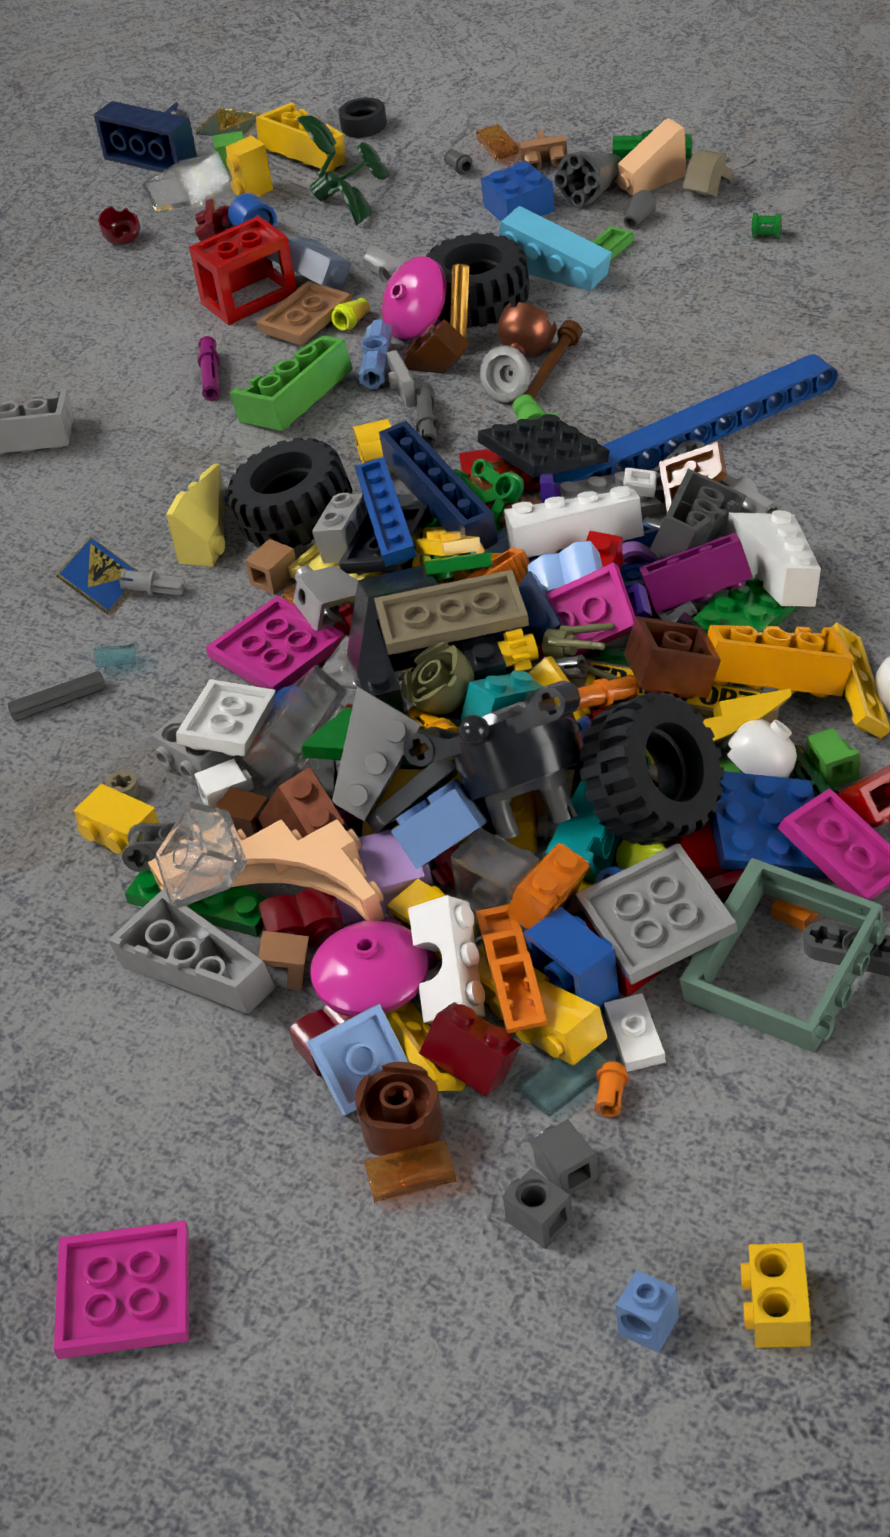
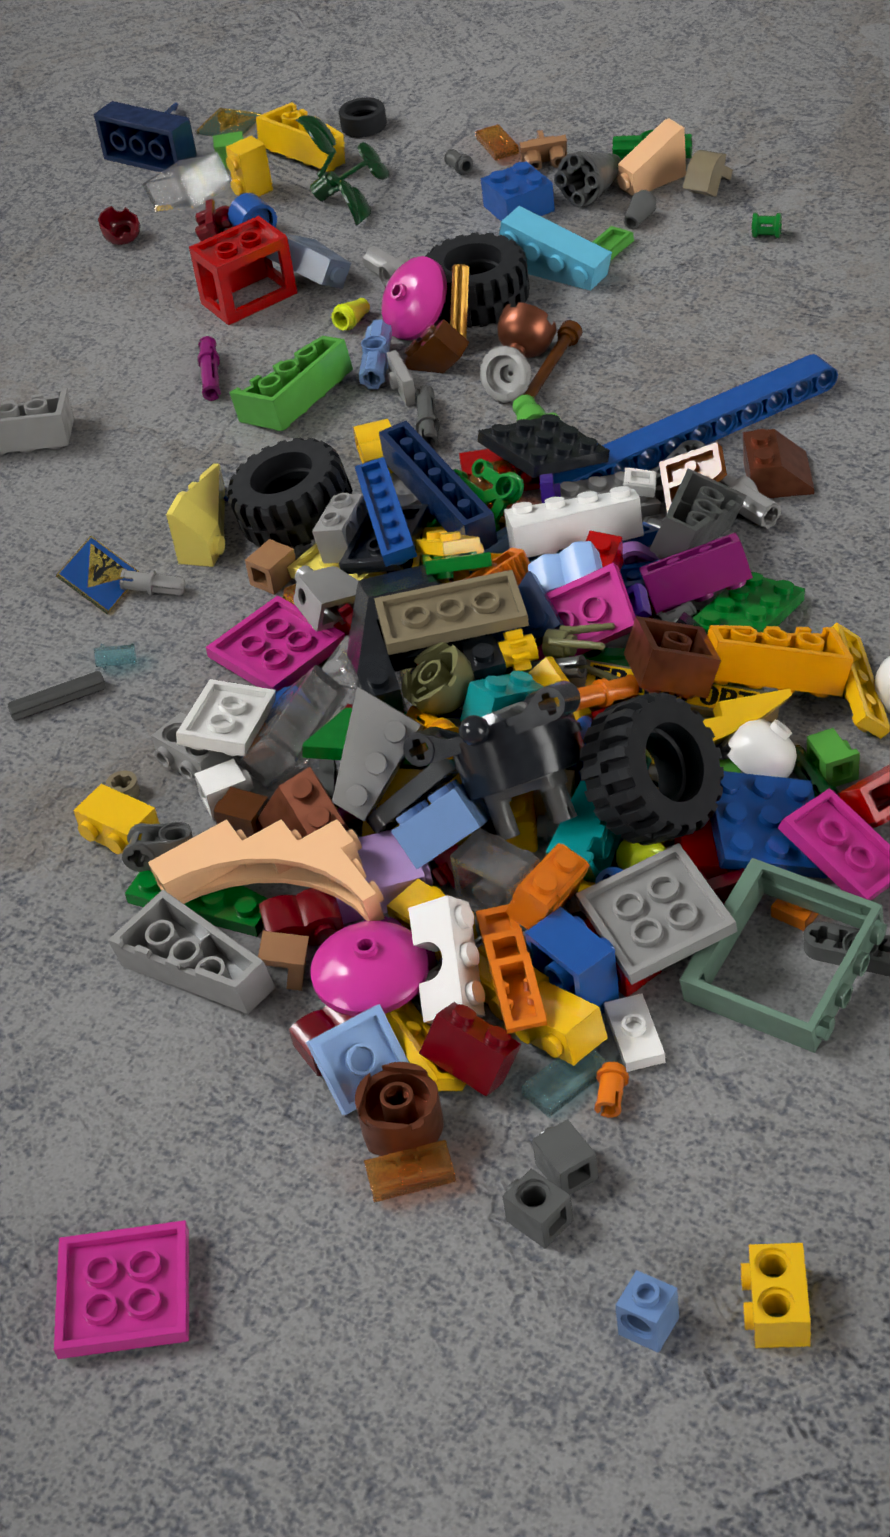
clear slope [155,801,247,908] -> none
medium nougat plate [257,281,352,345] -> none
white wedge [726,510,821,607] -> none
none -> copper slope [743,429,814,498]

